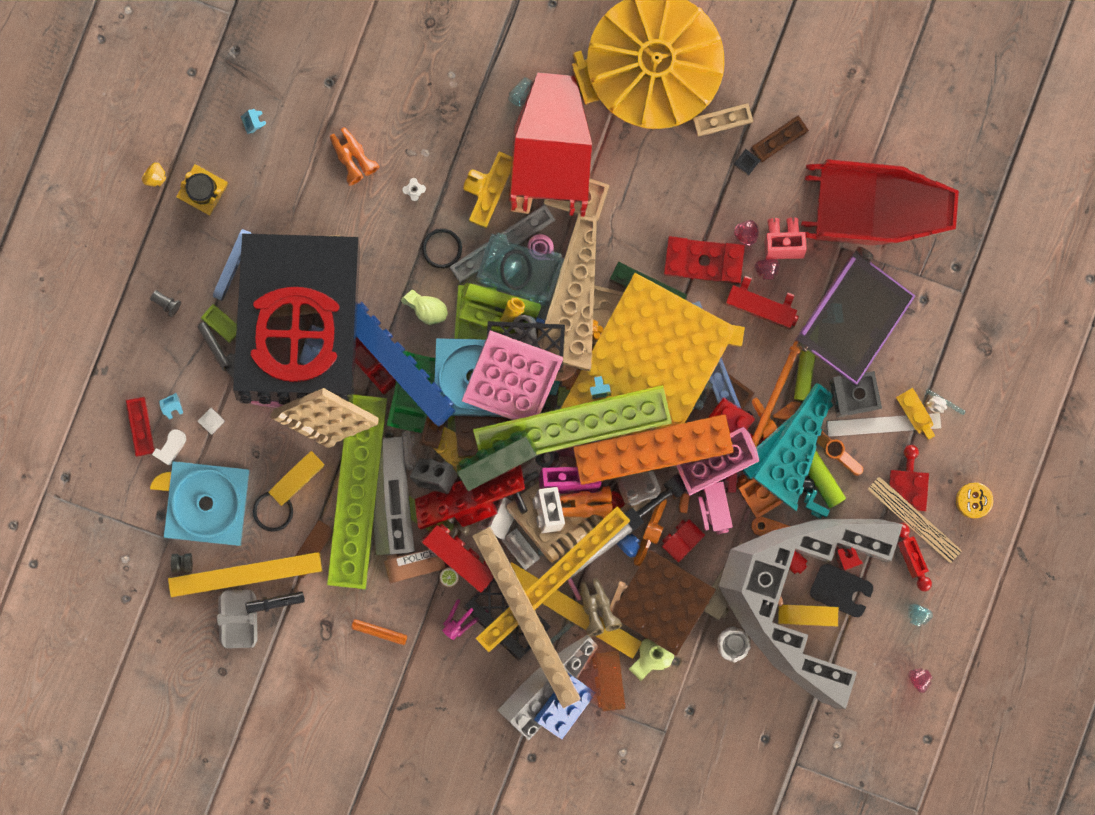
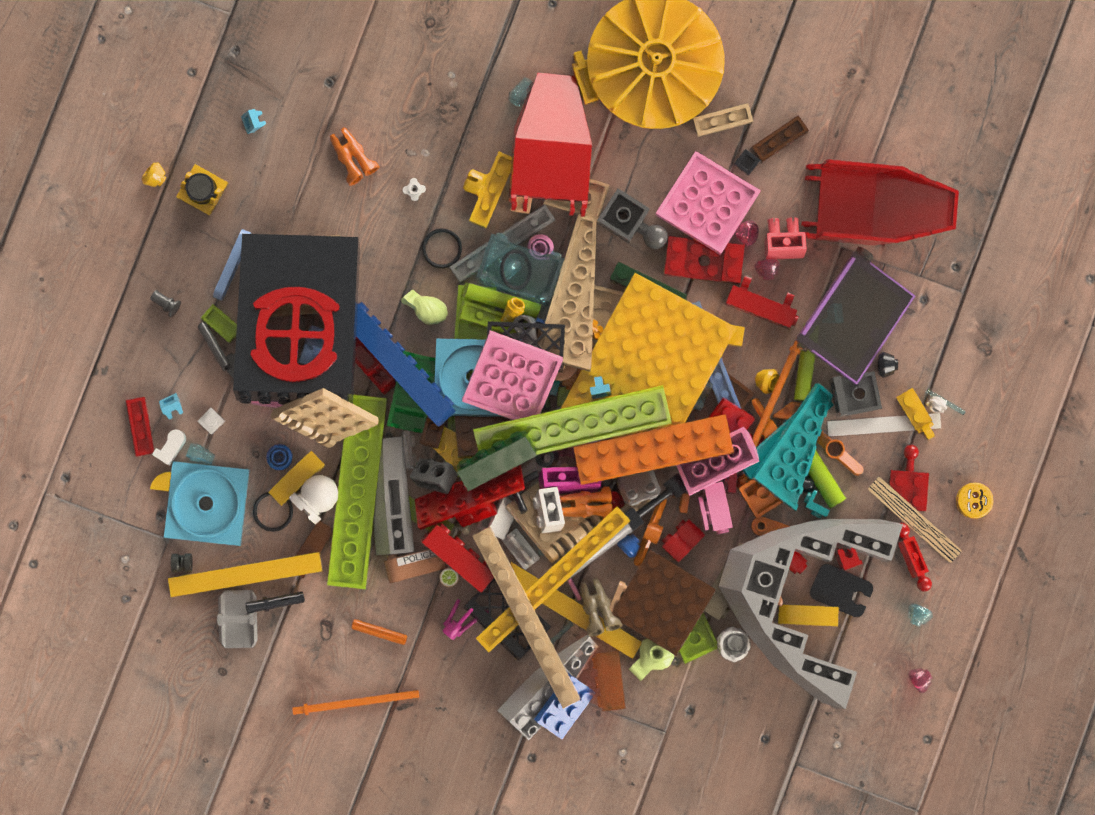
none -> clear light blue cone [185,443,215,465]
none -> blue cone [266,444,293,470]
none -> white tile [289,475,338,524]
none -> orange bar [292,690,420,715]
none -> dark grey brick [597,188,668,249]
none -> bright pink plate [655,151,760,255]
none -> lime tile [679,613,718,664]
none -> yellow cone [755,369,779,394]
none -> black cone [878,352,898,378]

